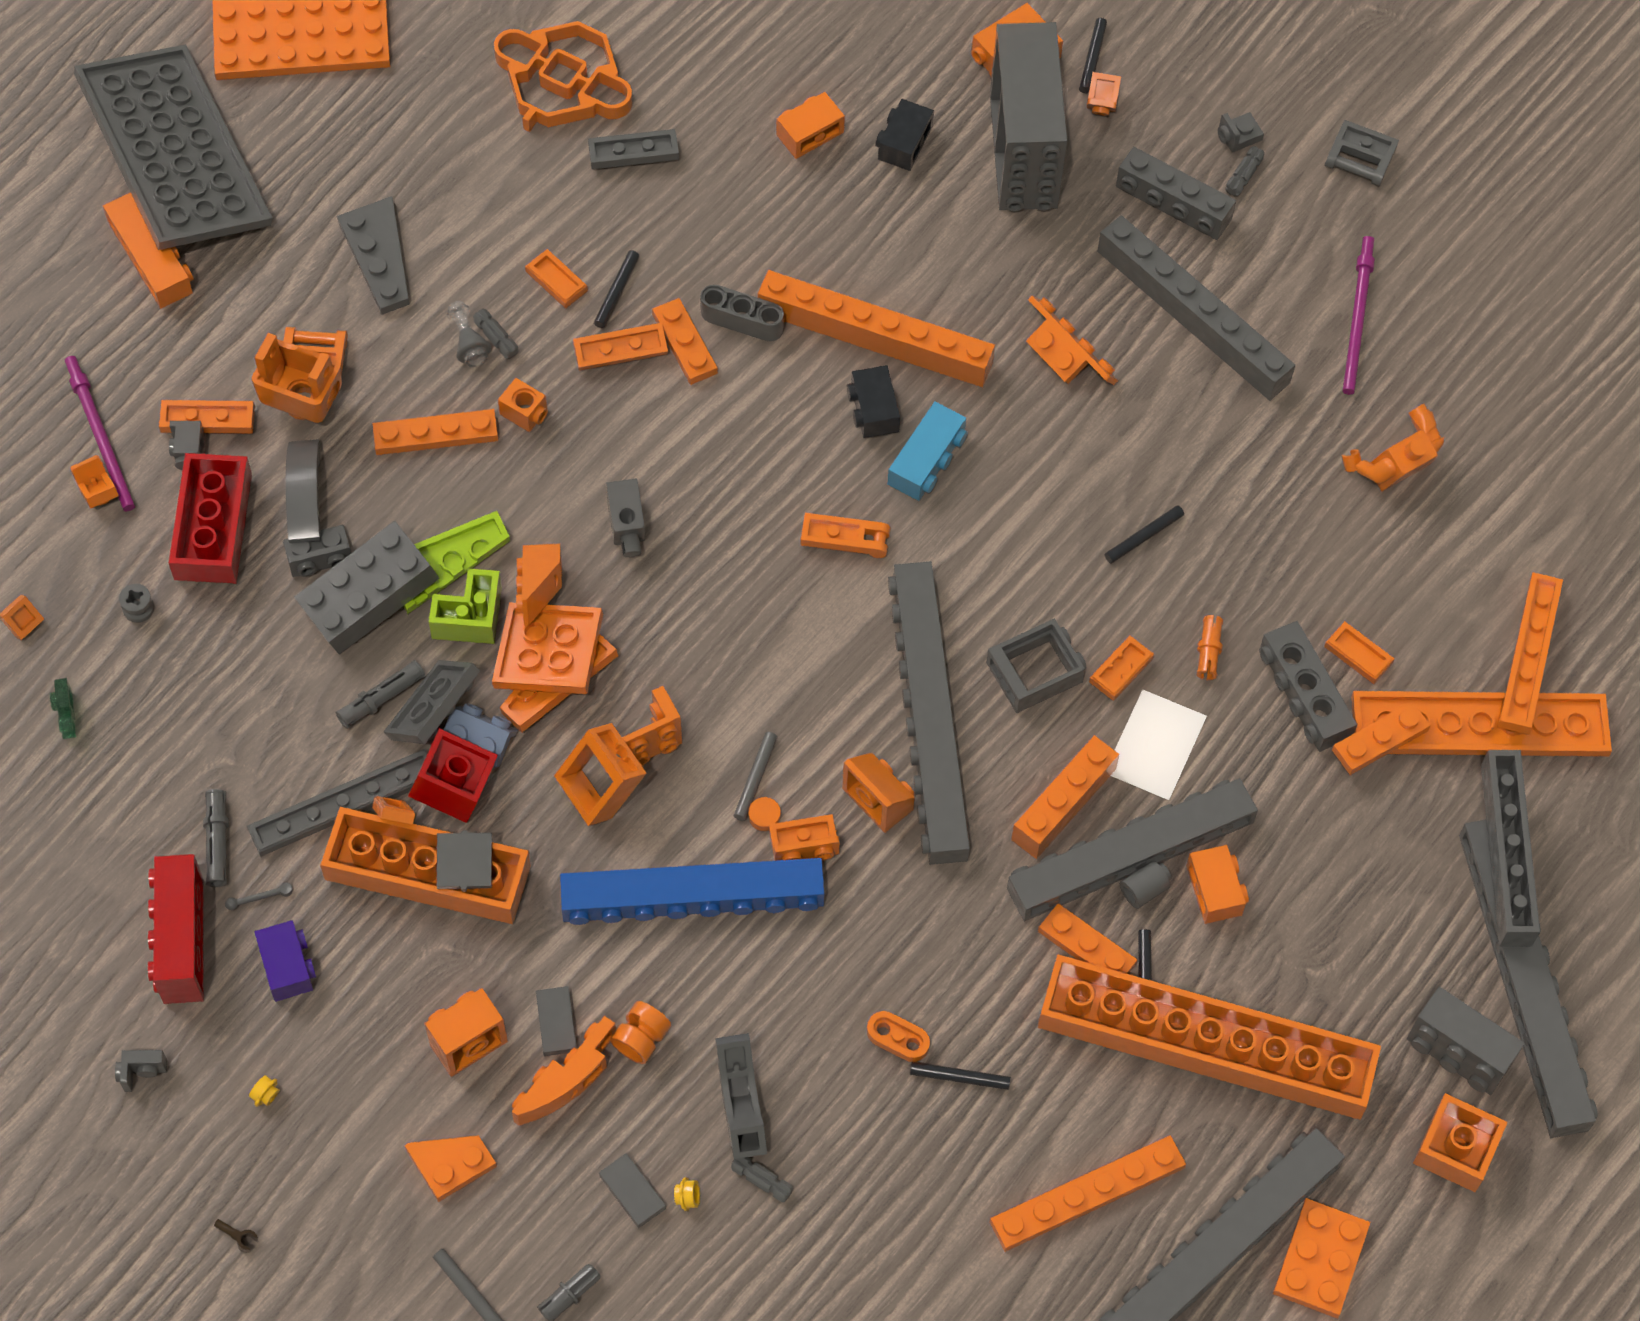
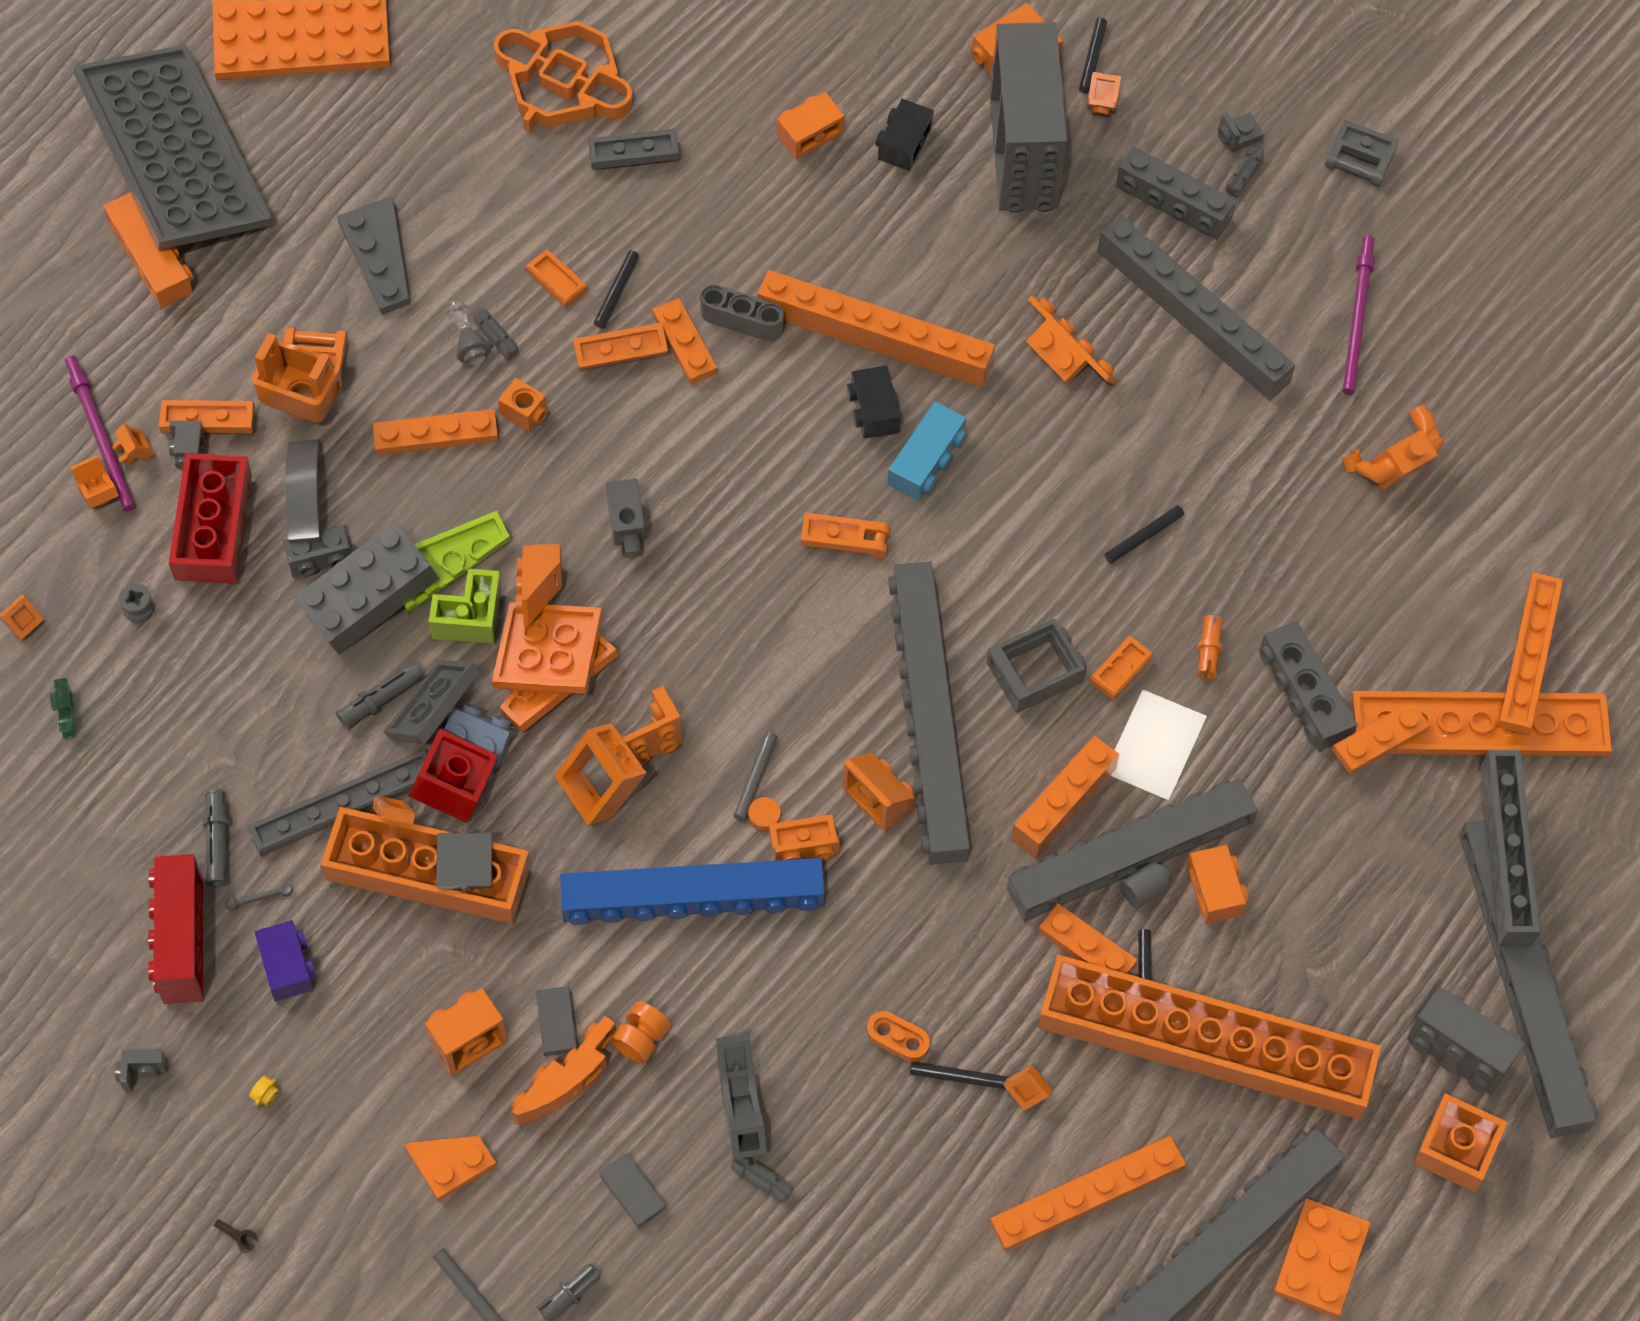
yellow plate [674,1177,700,1211] -> none
orange tile [1324,621,1395,684] -> none
none -> orange tile [112,424,155,464]
none -> orange tile [1004,1065,1053,1111]

